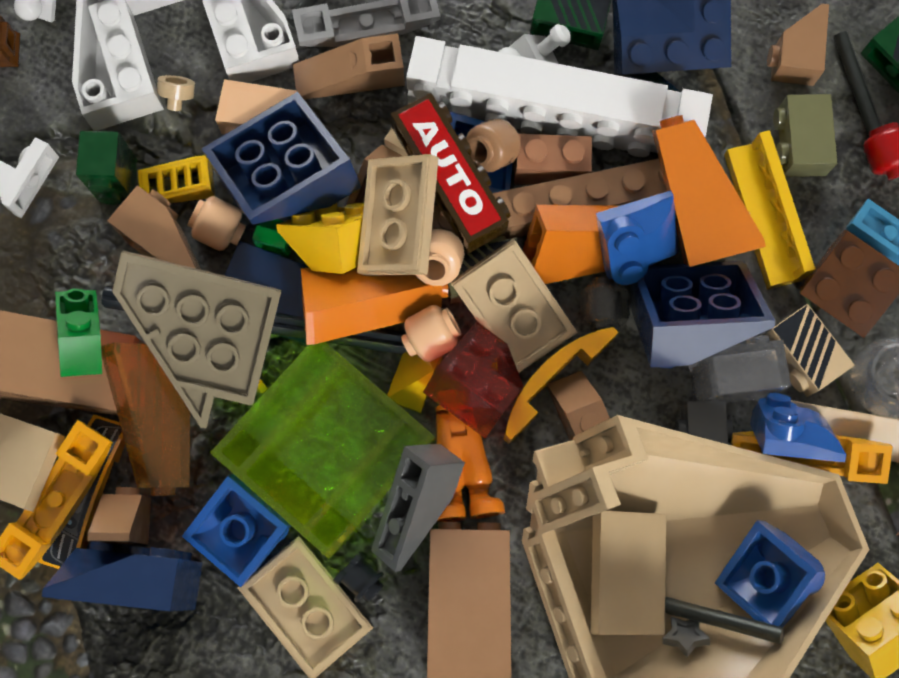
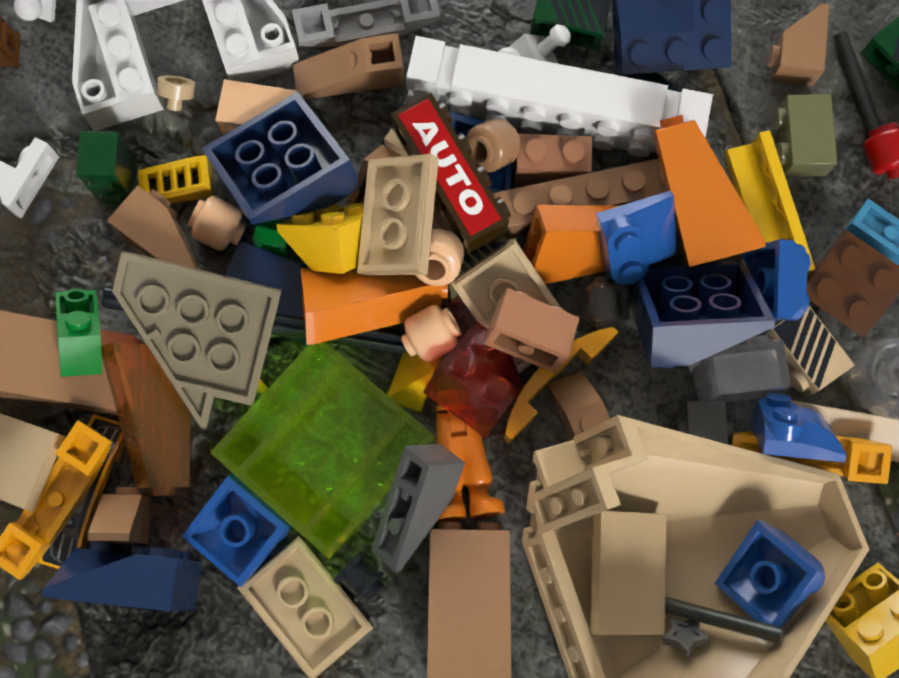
none -> nougat brick [483,288,579,373]
none -> blue slope [743,239,810,321]

